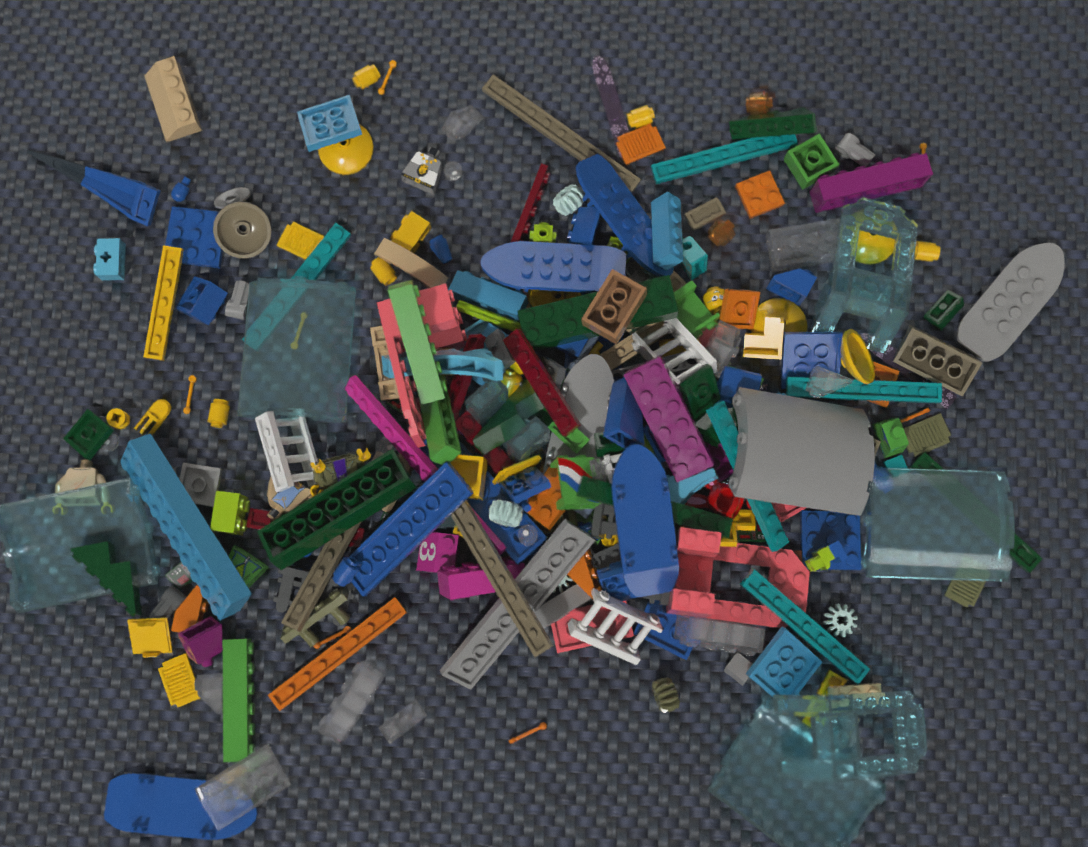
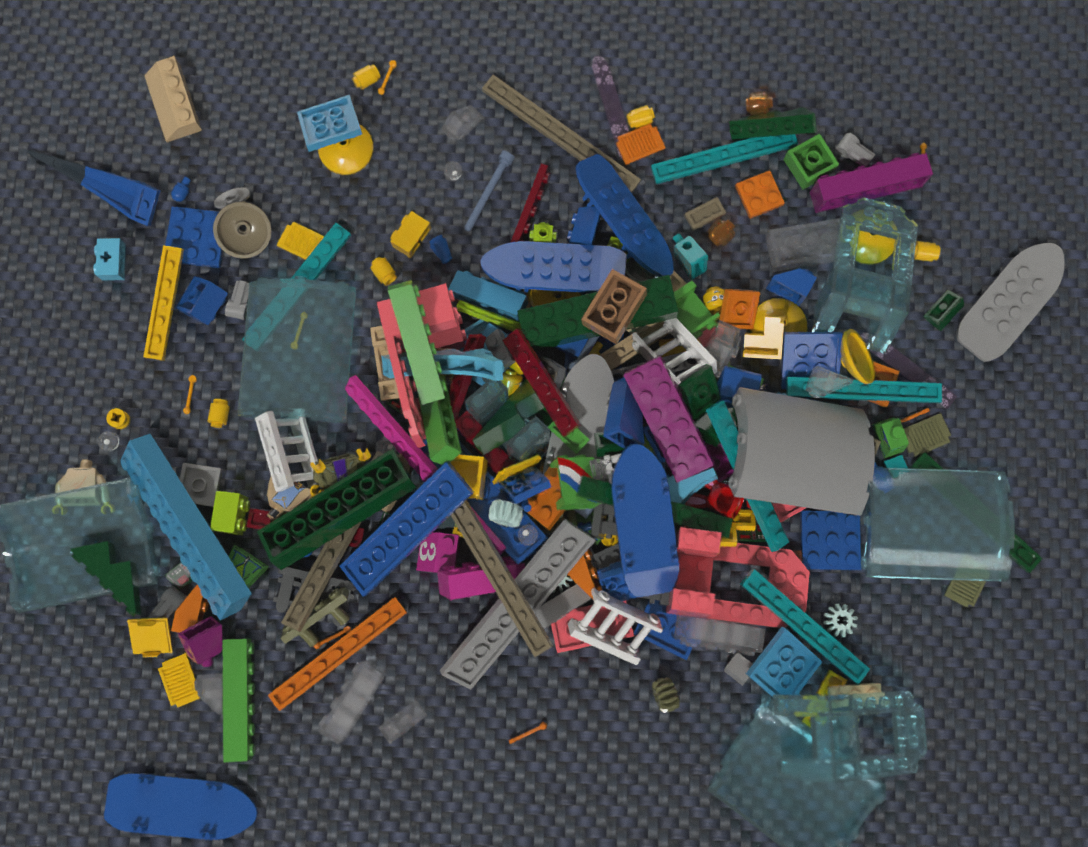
dark green plate [63,409,114,461] -> none
yellow arm [133,399,171,436] -> none
clear brick [195,744,291,831] -> none
blue brick [332,556,360,587] -> none
tan slope [374,238,448,288] -> none
torso [401,147,443,195] -> none
light aqua gear [553,184,584,216] -> none
dark azure brick [651,191,683,271] -> none
lime hips [804,540,848,572] -> none
dark tan slope [893,325,982,397] -> none
none -> sand blue piece [464,150,515,232]

